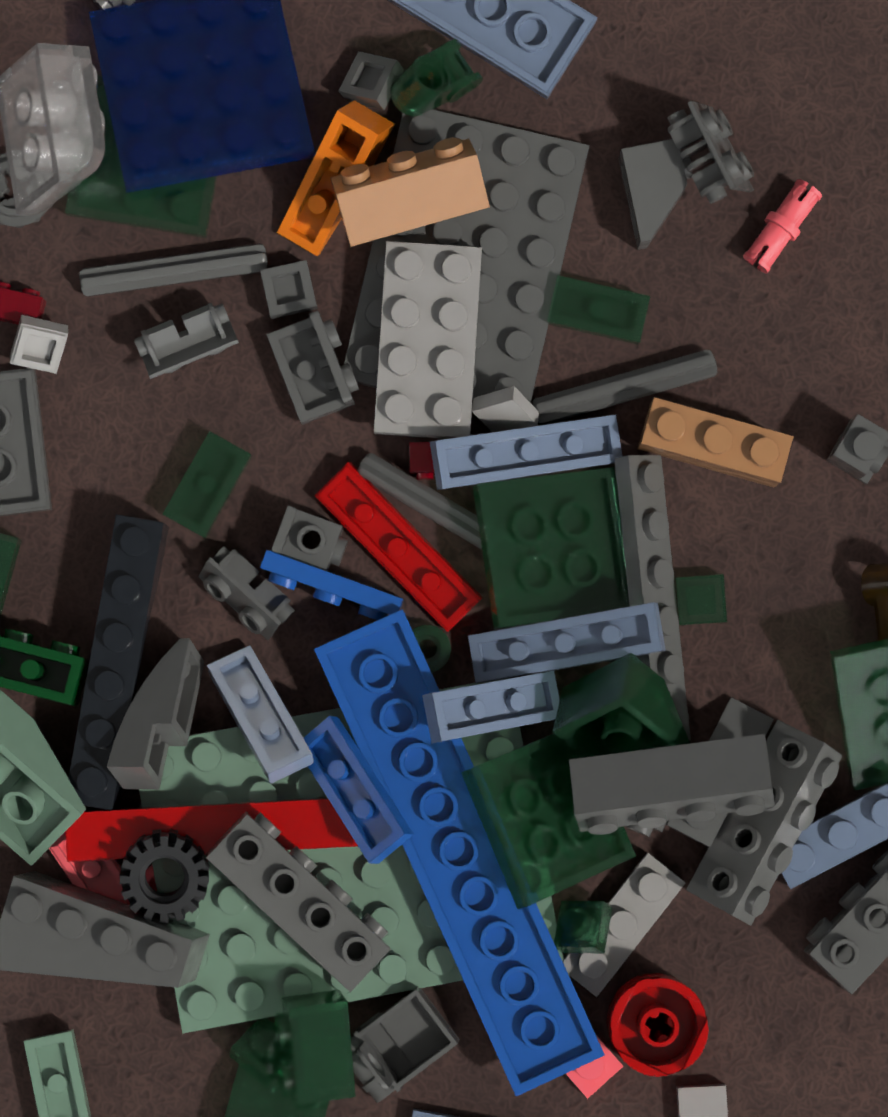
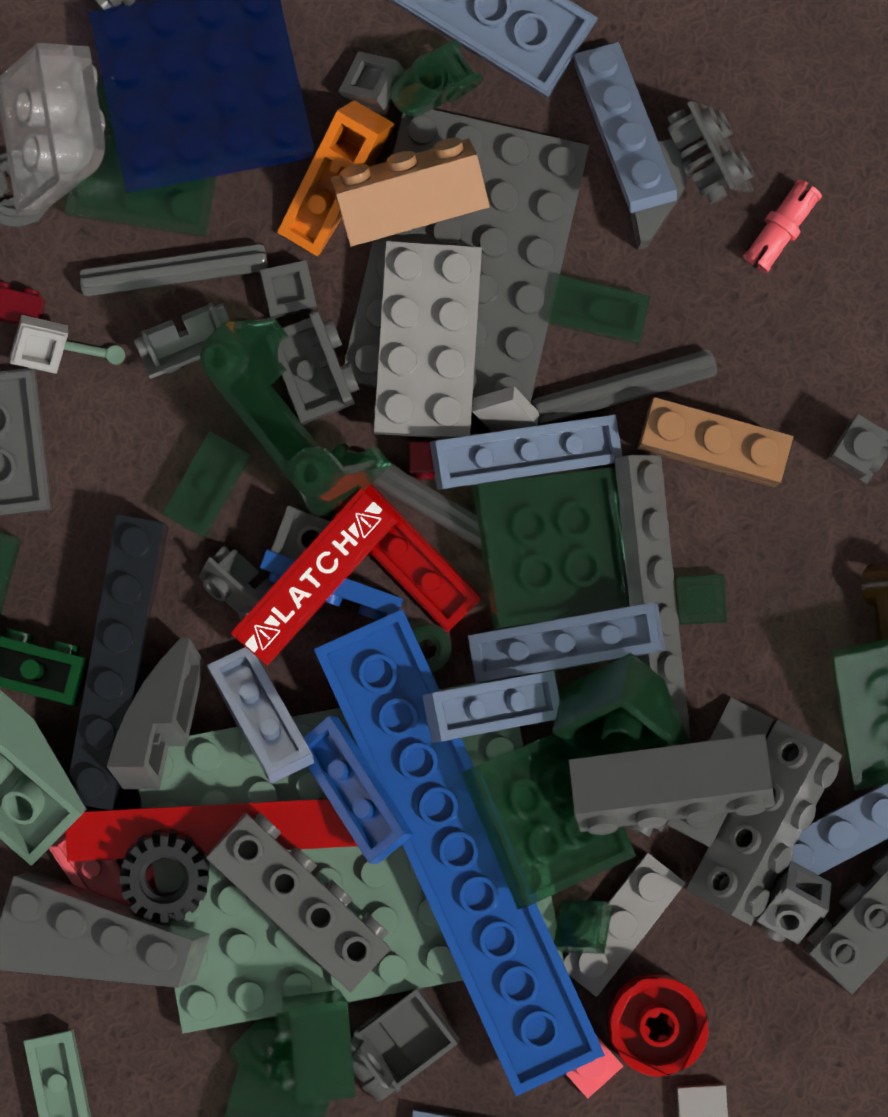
none -> sand green hinge [64,341,125,365]
none -> clear green windscreen [200,318,392,518]
none -> red tile [231,489,397,666]
none -> sand blue plate [574,42,677,213]
none -> dark grey brick [757,861,831,944]

